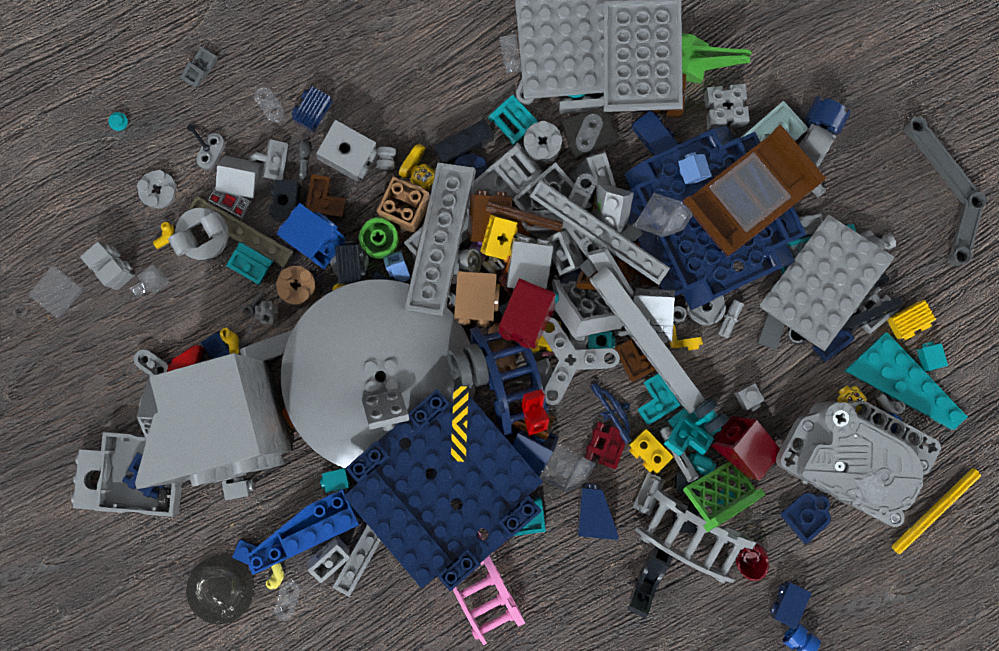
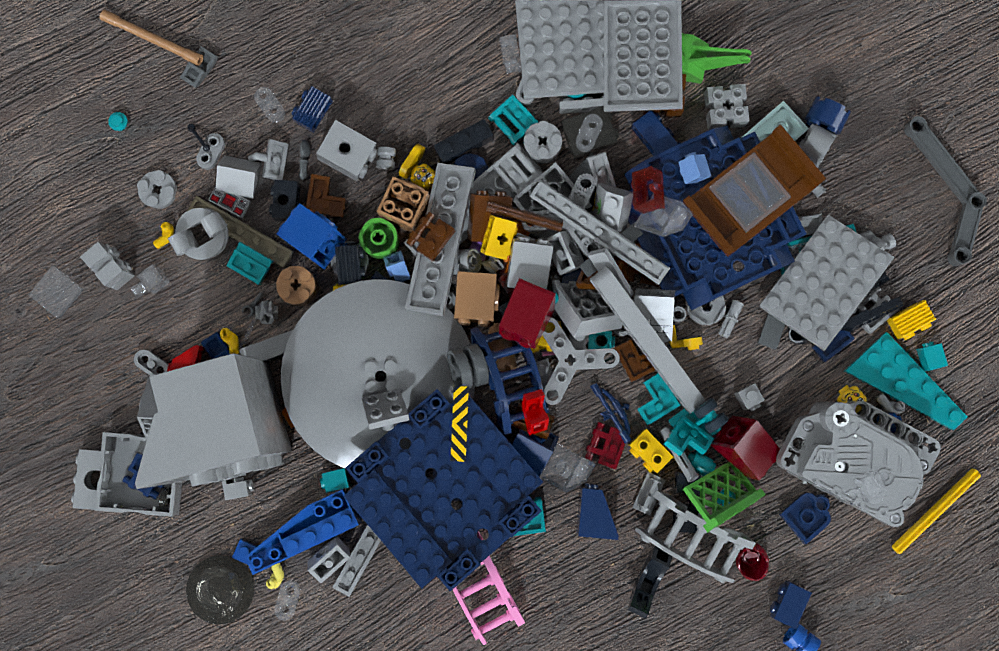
none -> medium nougat piece [100,9,203,66]
none -> reddish brown plate [406,212,456,262]
none -> clear red window [631,166,665,214]

